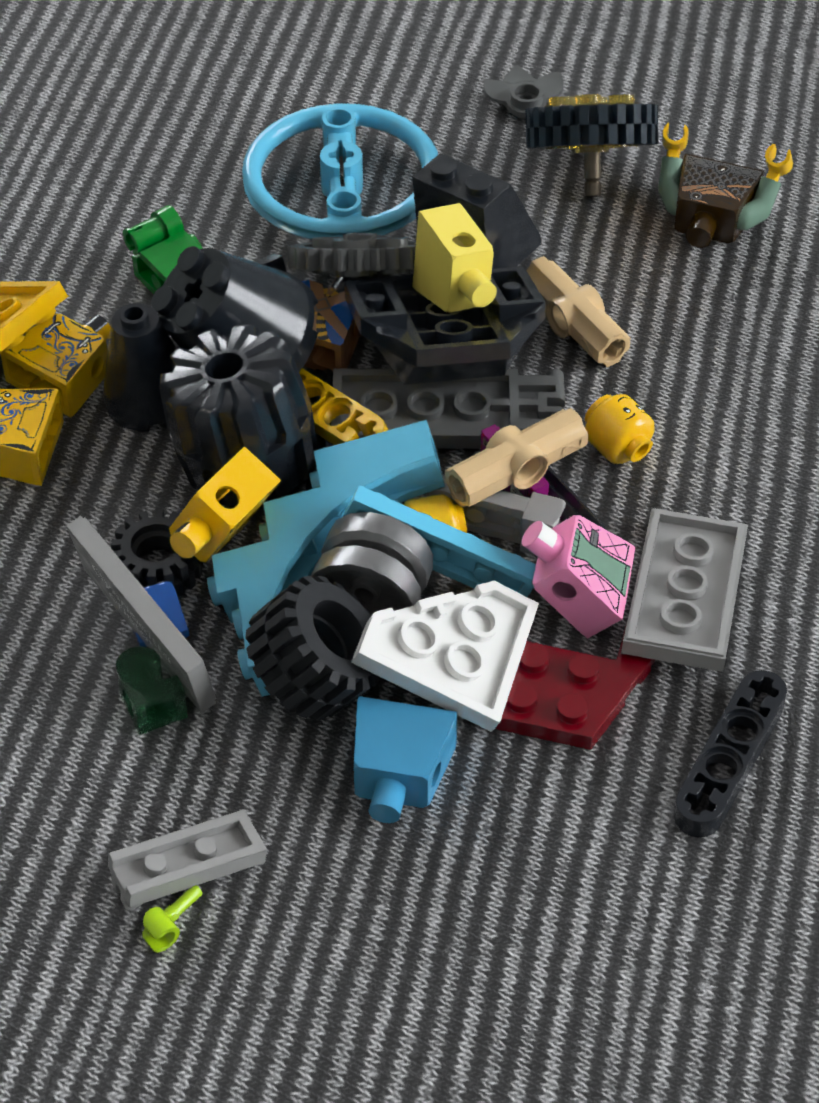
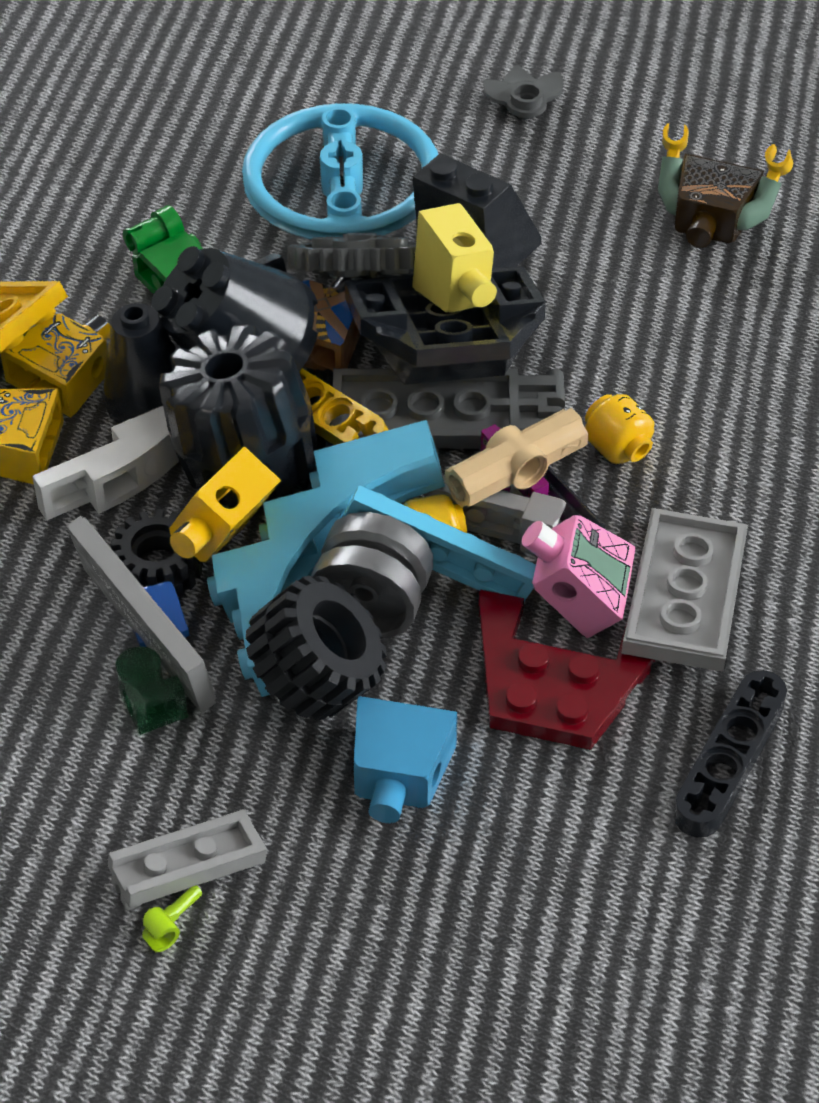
white plate [351,581,539,732] -> none
black wheel [525,94,658,196] -> none
tan piece [526,256,631,367] -> none
none -> white slope [32,406,179,520]

